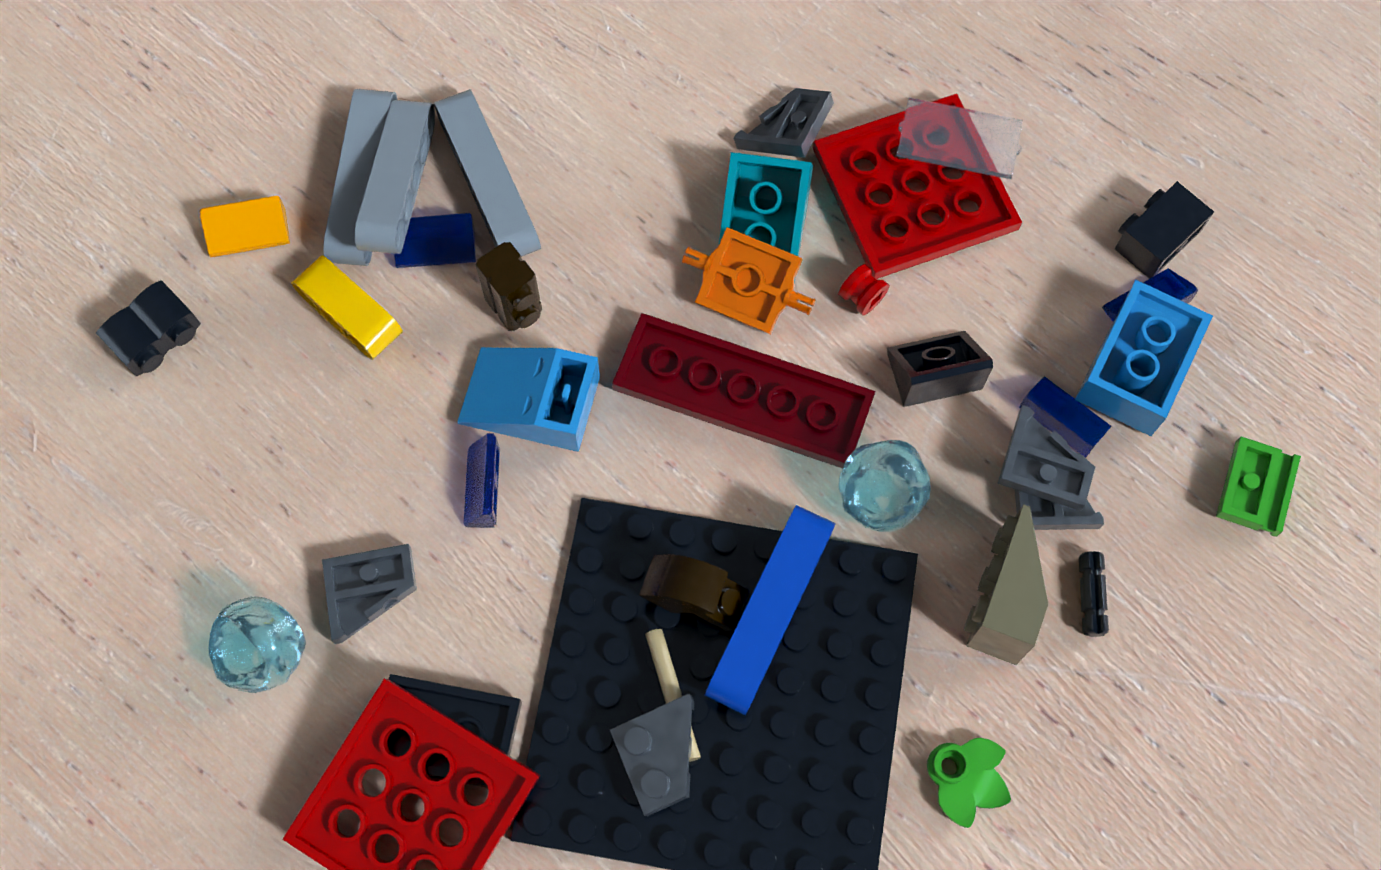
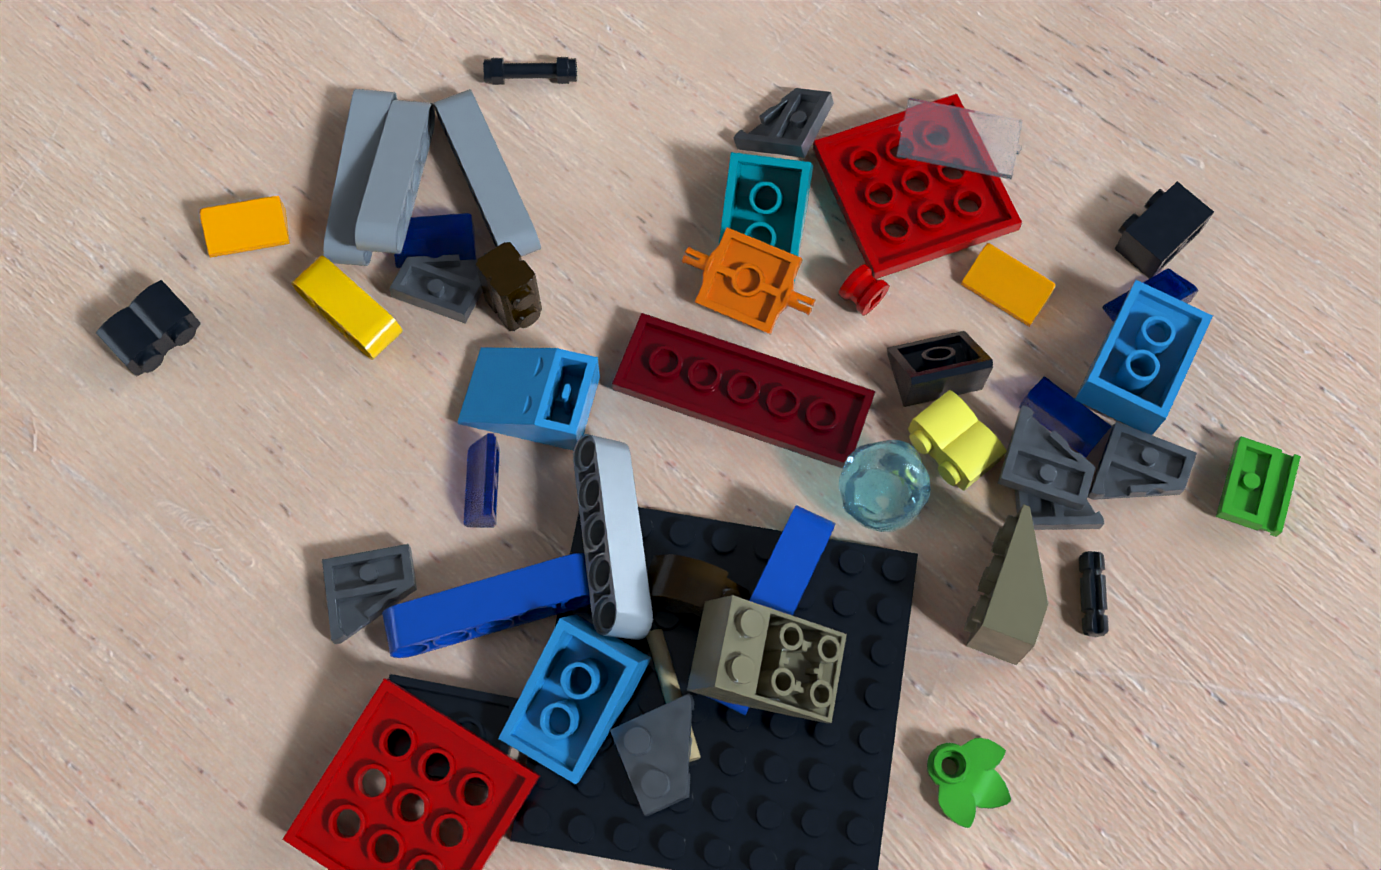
clear light blue piece [208,597,306,693] -> none
none -> blue beam [382,553,591,658]
none -> flat silver wing [390,253,487,324]
none -> black bar [483,57,577,85]
none -> dark azure slope [498,615,651,784]
none -> light grey beam [573,434,653,640]
none -> dark tan slope [687,595,847,723]
none -> light yellow brick [908,390,1007,491]
none -> light orange slope [961,243,1056,327]
none -> flat silver wing [1087,422,1197,500]

